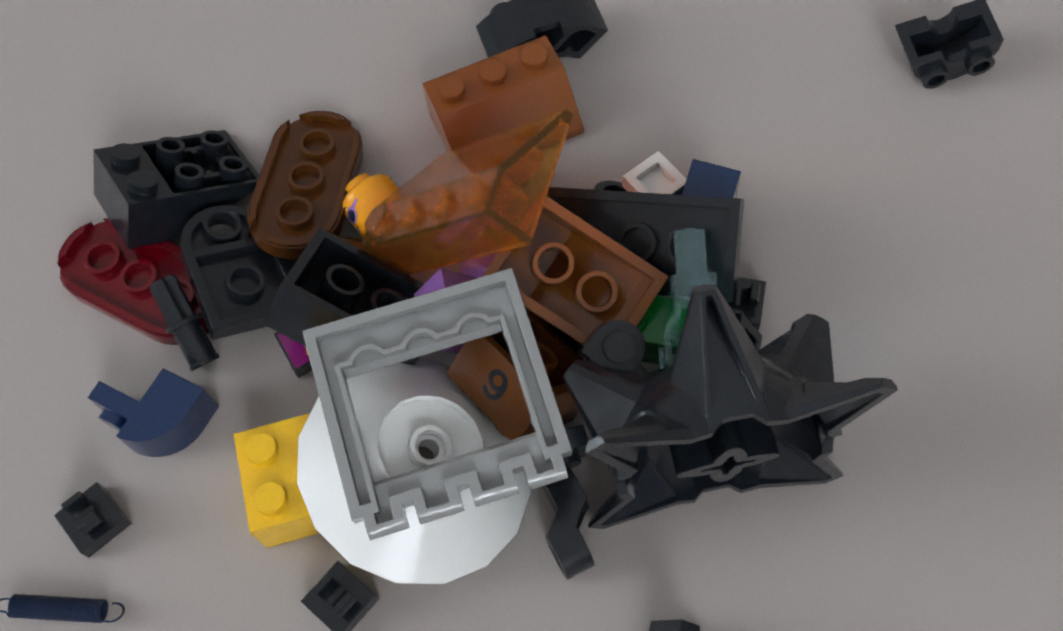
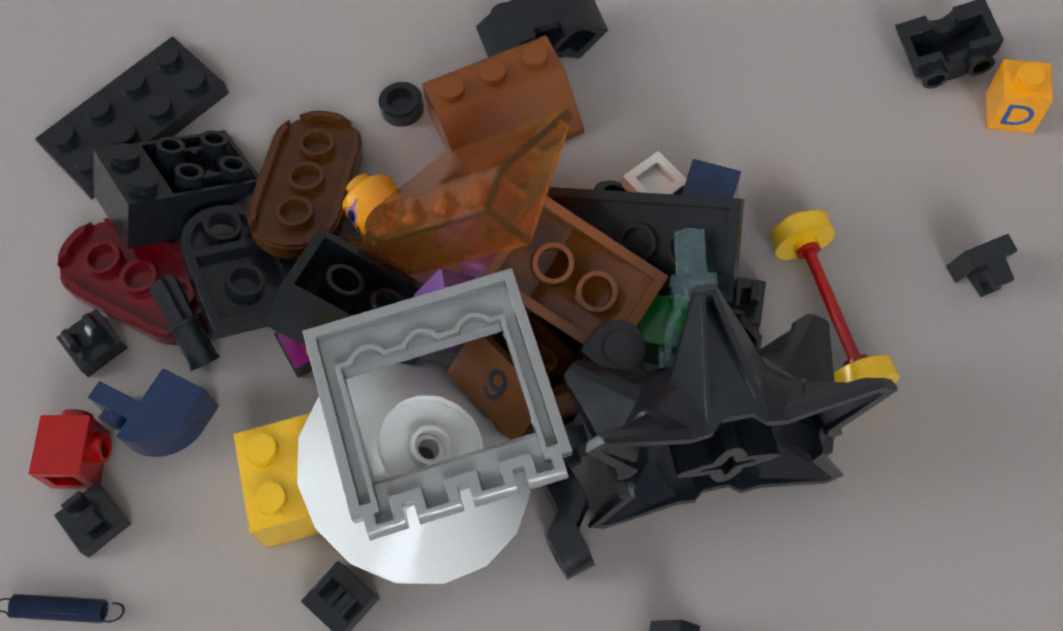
none -> red brick [28,409,112,489]
none -> black plate [35,36,229,200]
none -> black tile [56,309,128,377]
none -> black tile [379,82,424,127]
none -> yellow axle [768,210,900,384]
none -> black tile [946,233,1018,297]
none -> light orange brick [986,59,1053,134]

